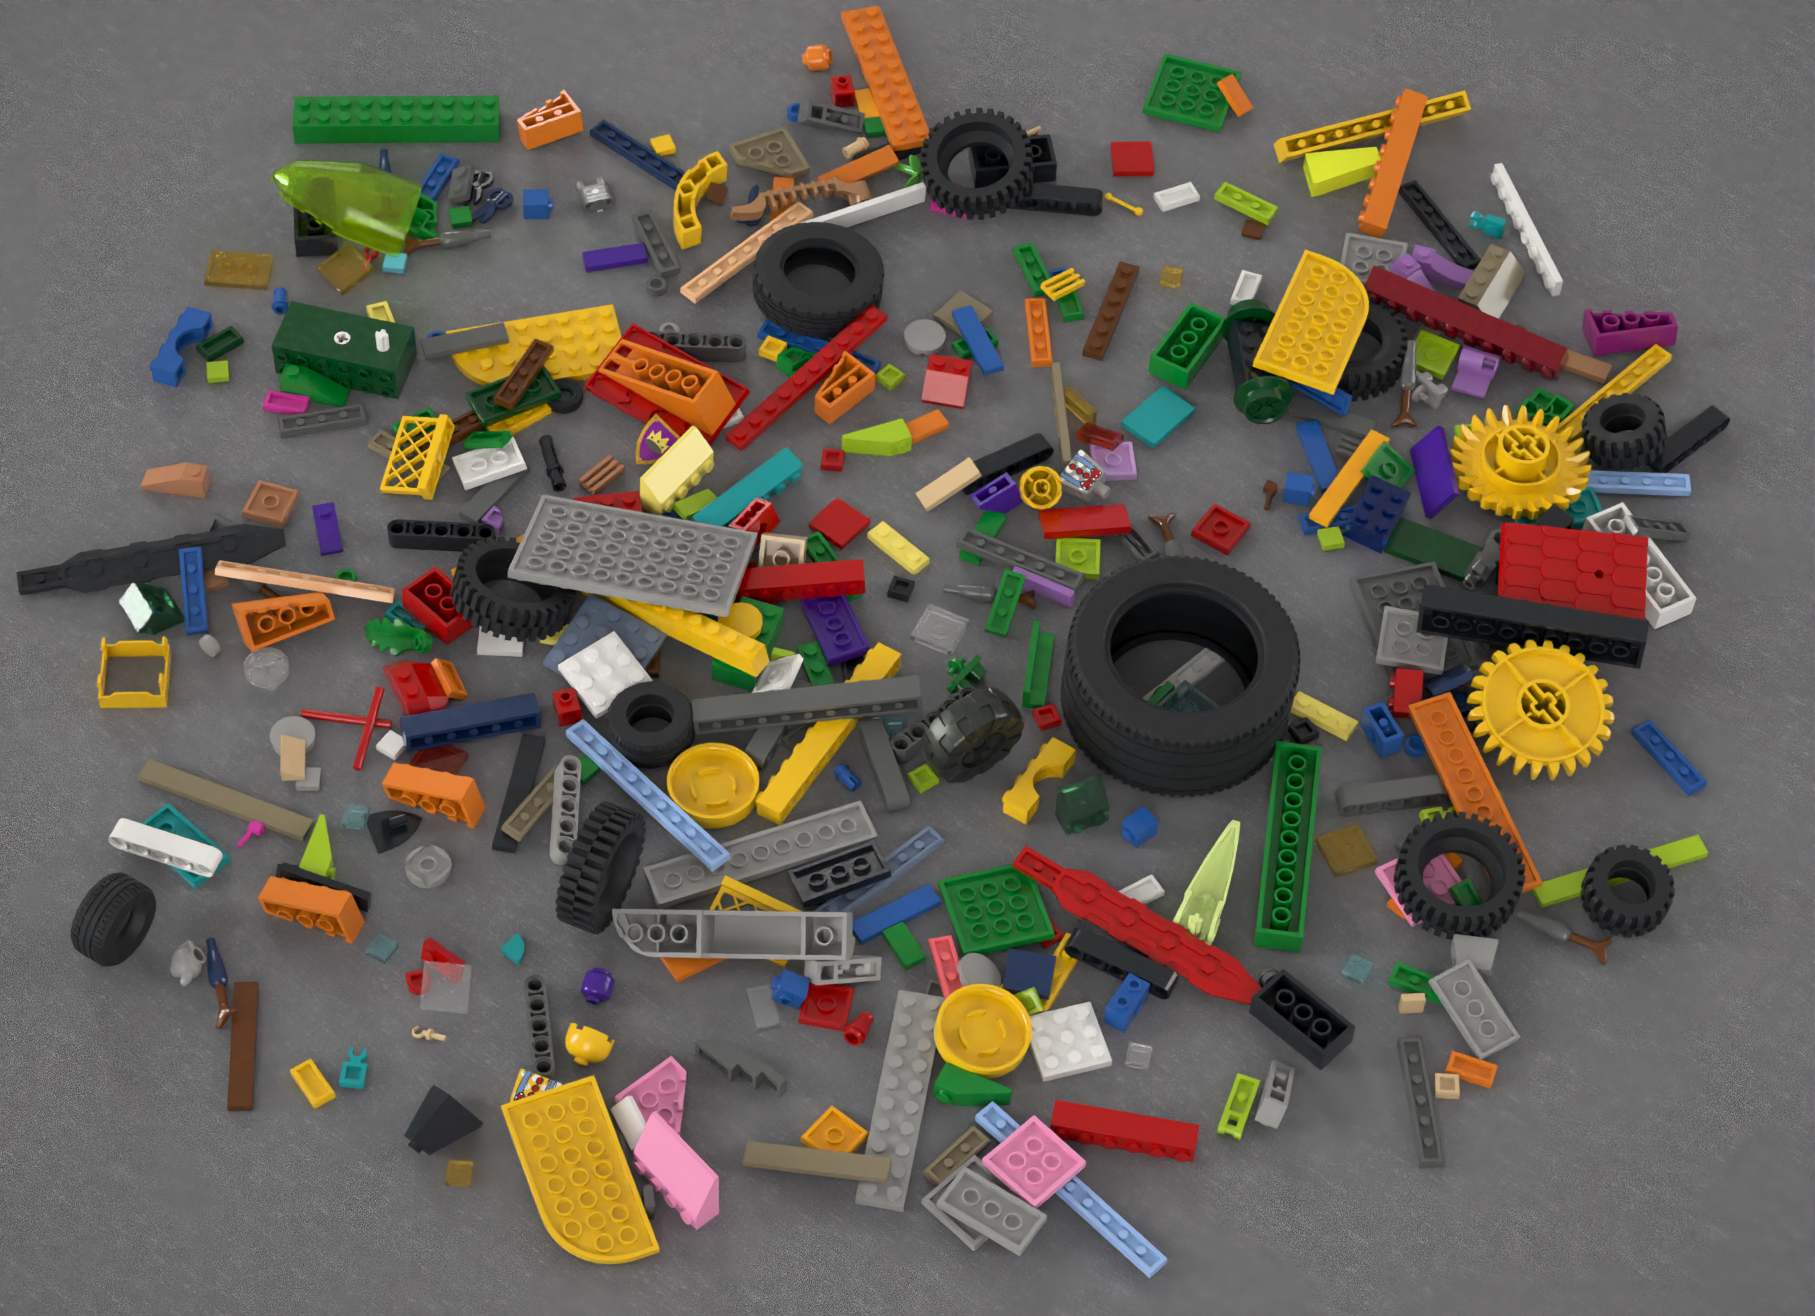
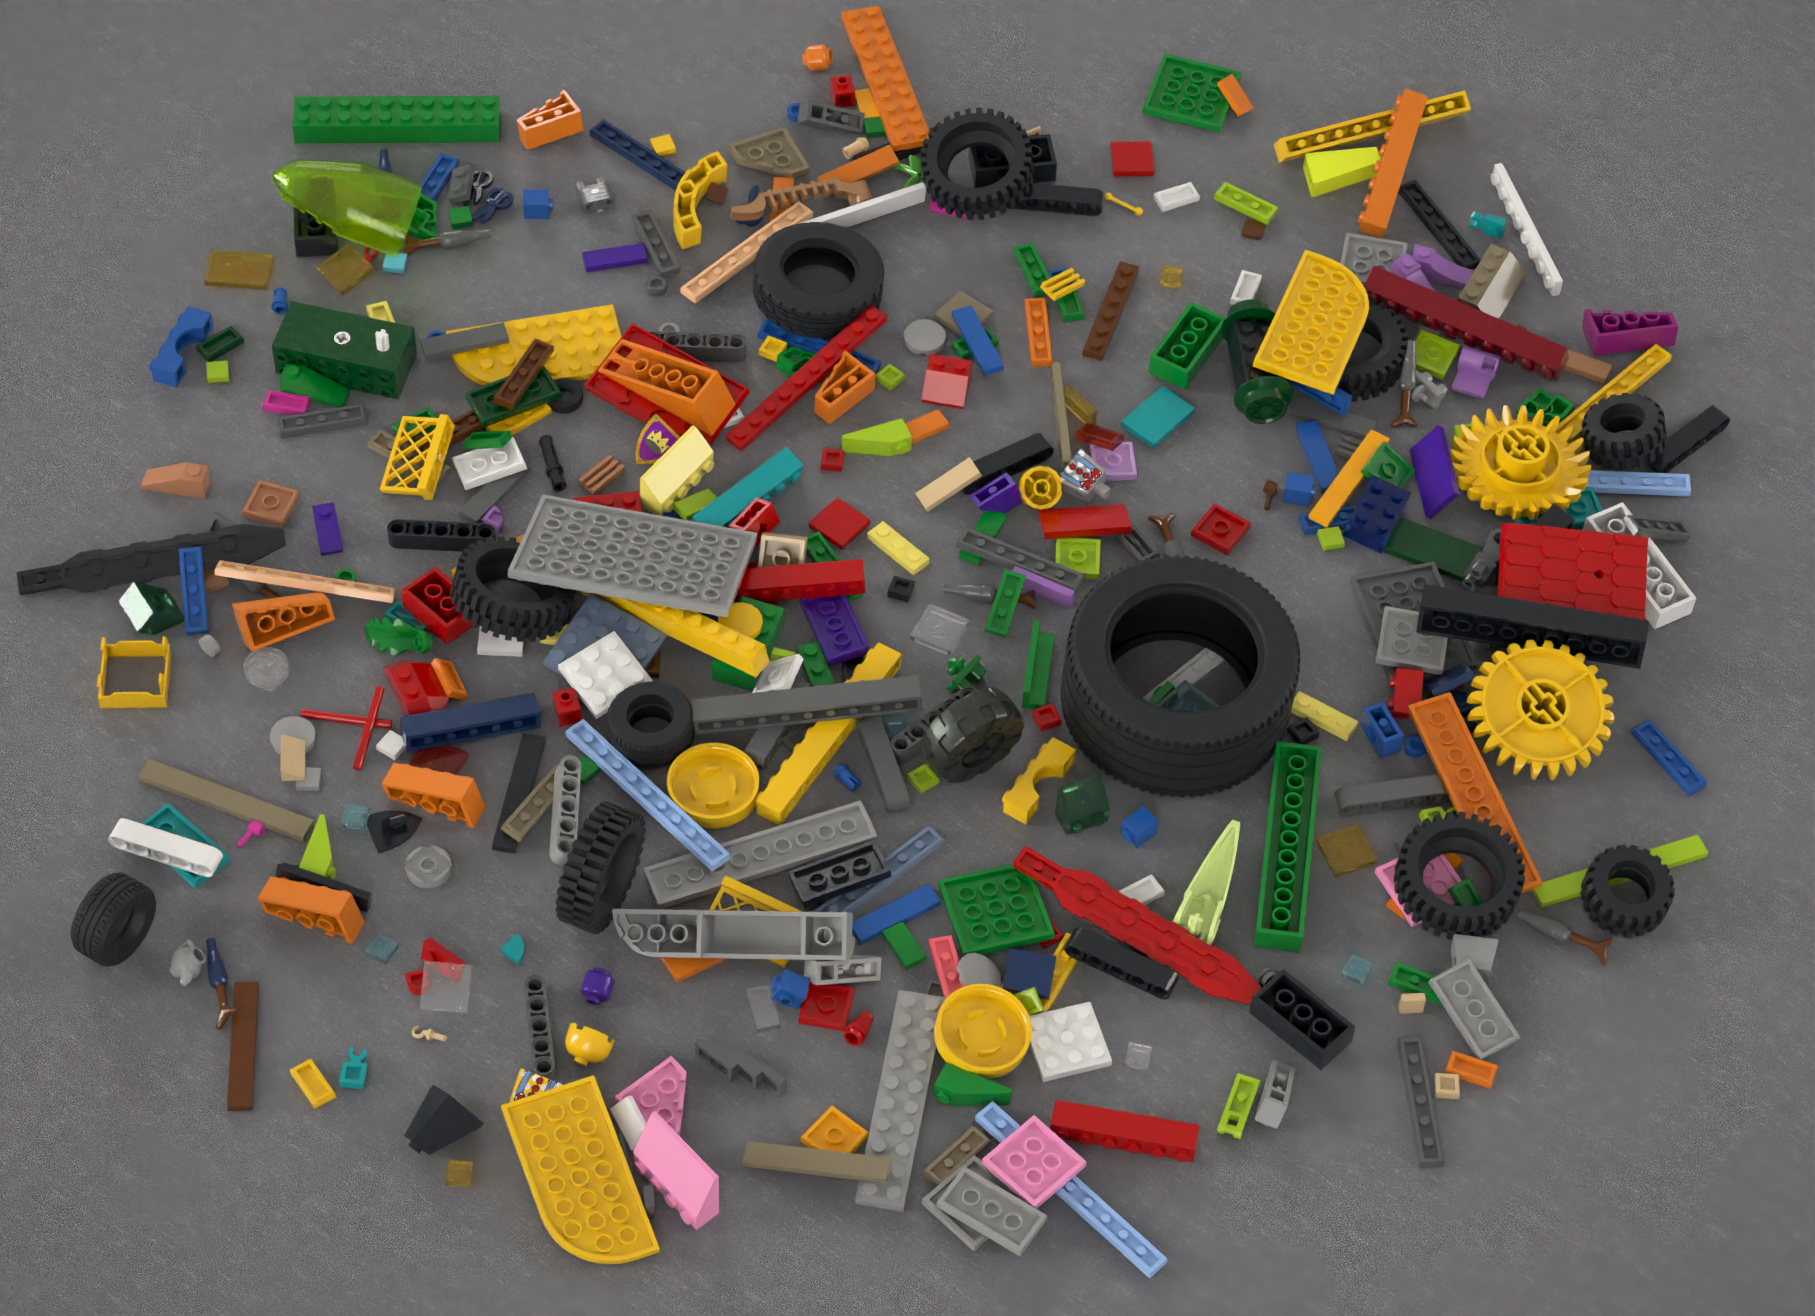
blue brick [1104,973,1150,1033] -> none

